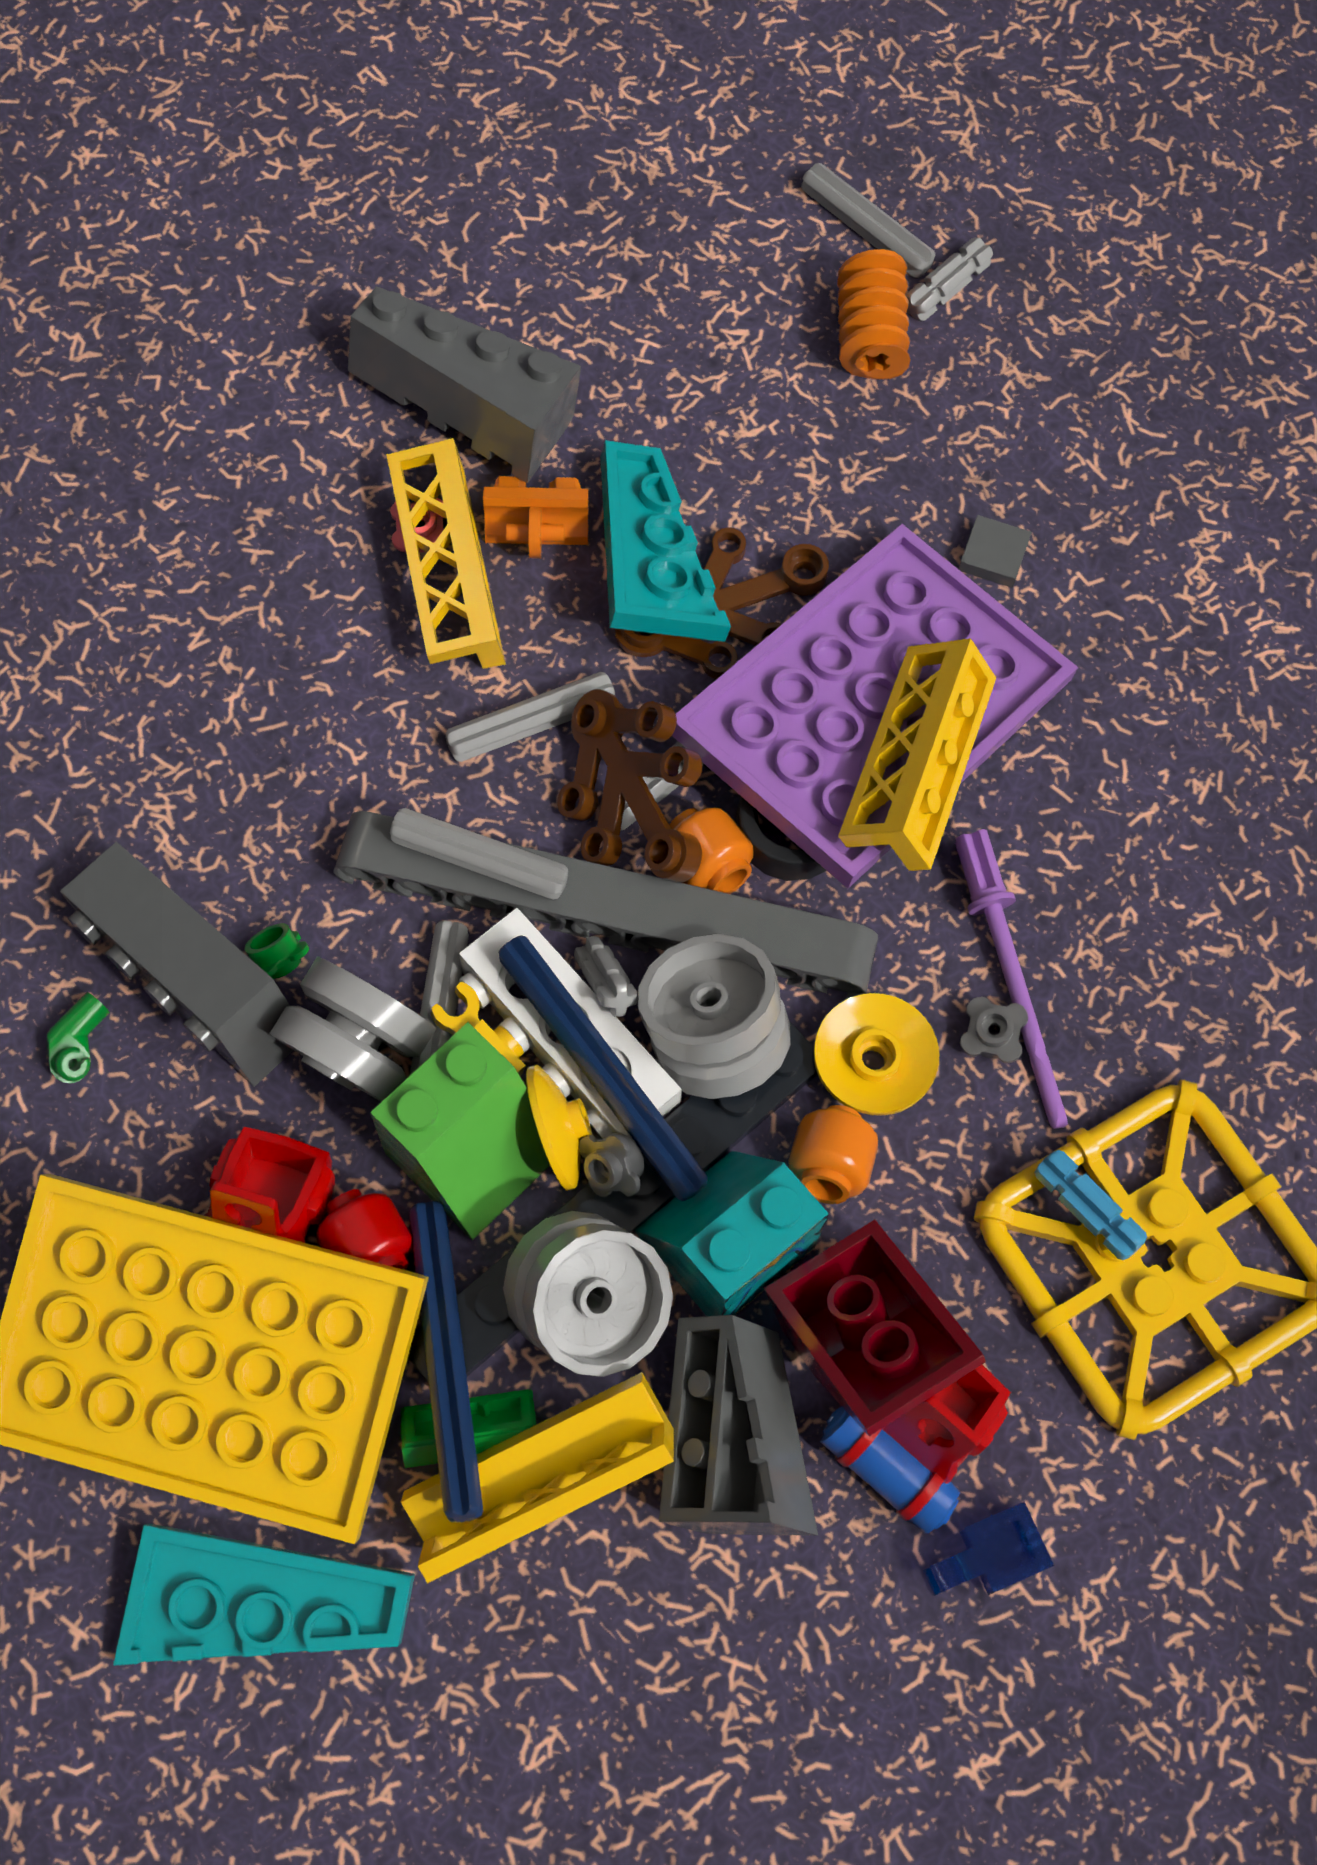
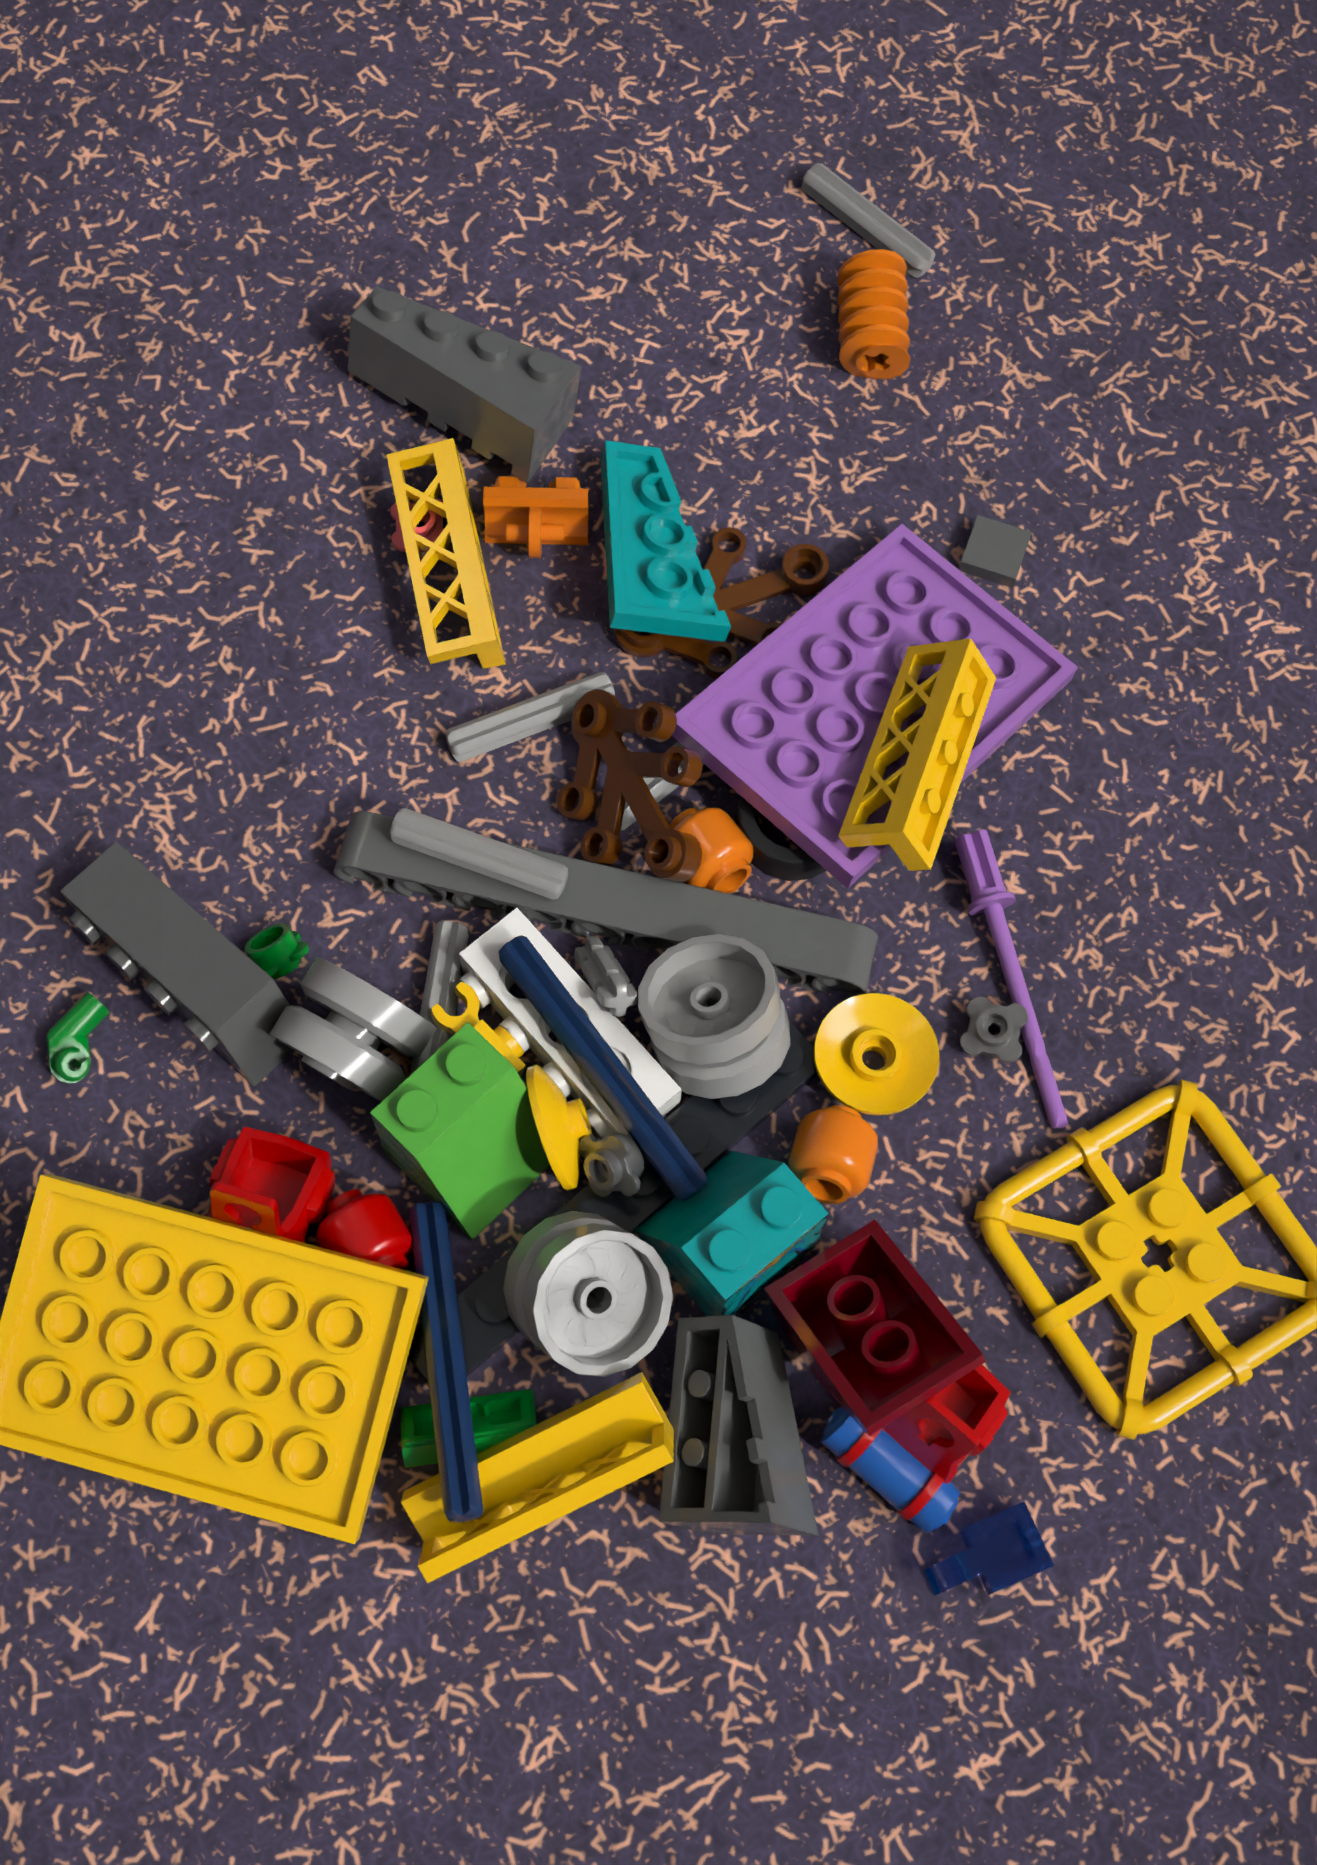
teal wing [113,1523,415,1666] -> none
light grey axle [906,237,993,322] -> none
dark azure axle [1034,1150,1147,1260] -> none

